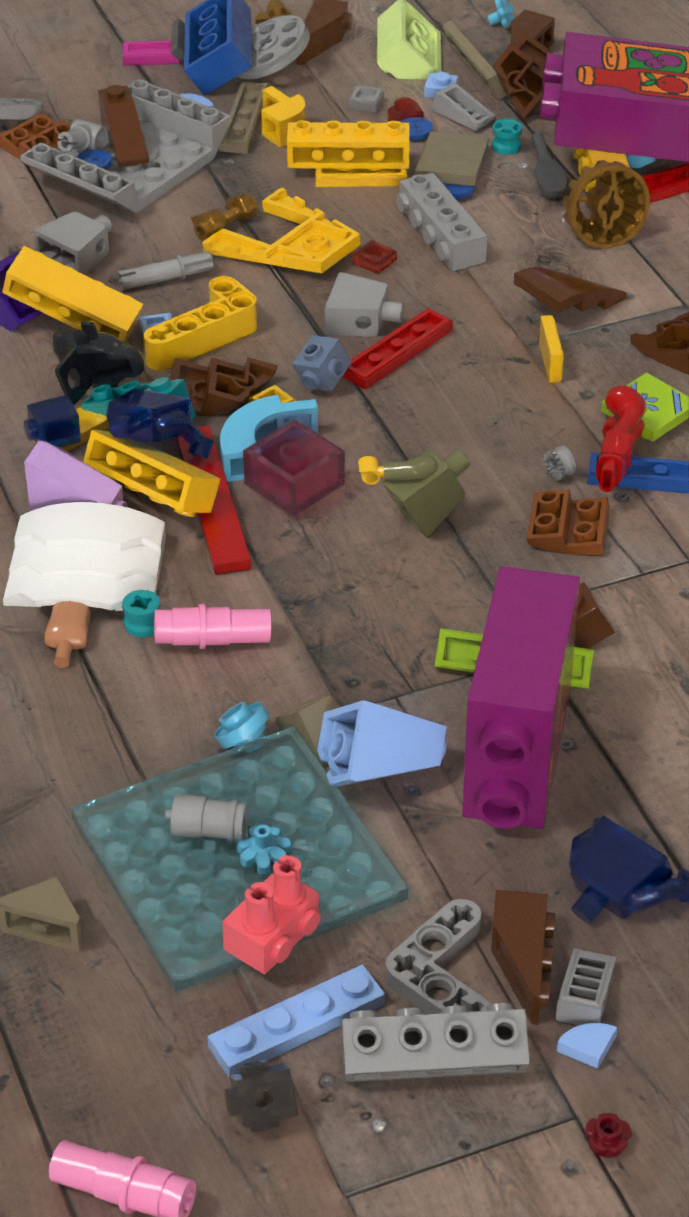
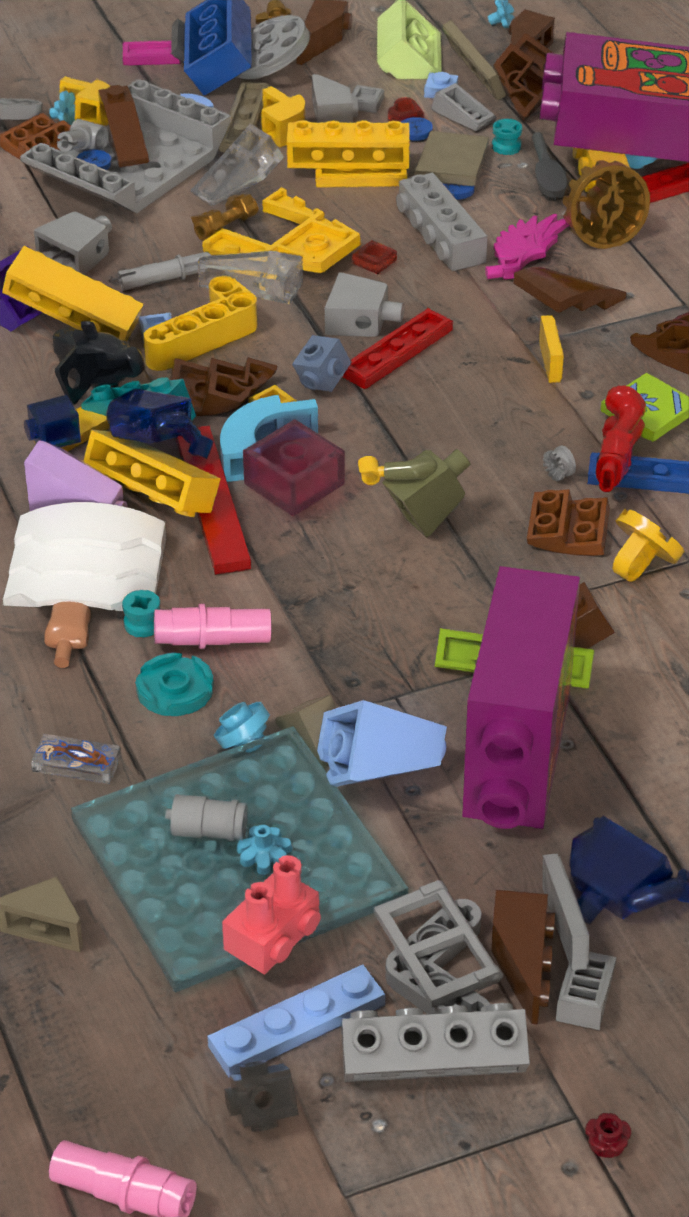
light blue tile [557,1023,617,1069] -> none
none -> clear tile [31,734,121,784]
none -> medium azure plant [49,90,76,125]
none -> yellow brick [59,77,110,125]
none -> teal tile [135,653,214,716]
none -> clear slope [190,124,284,206]
none -> clear slope [198,251,303,304]
none -> light grey slope [312,74,358,123]
none -> light grey window [374,880,503,1007]
none -> dark pink animal [485,214,570,280]
none -> light grey tile [542,853,590,971]
none -> yellow tile [612,509,685,582]

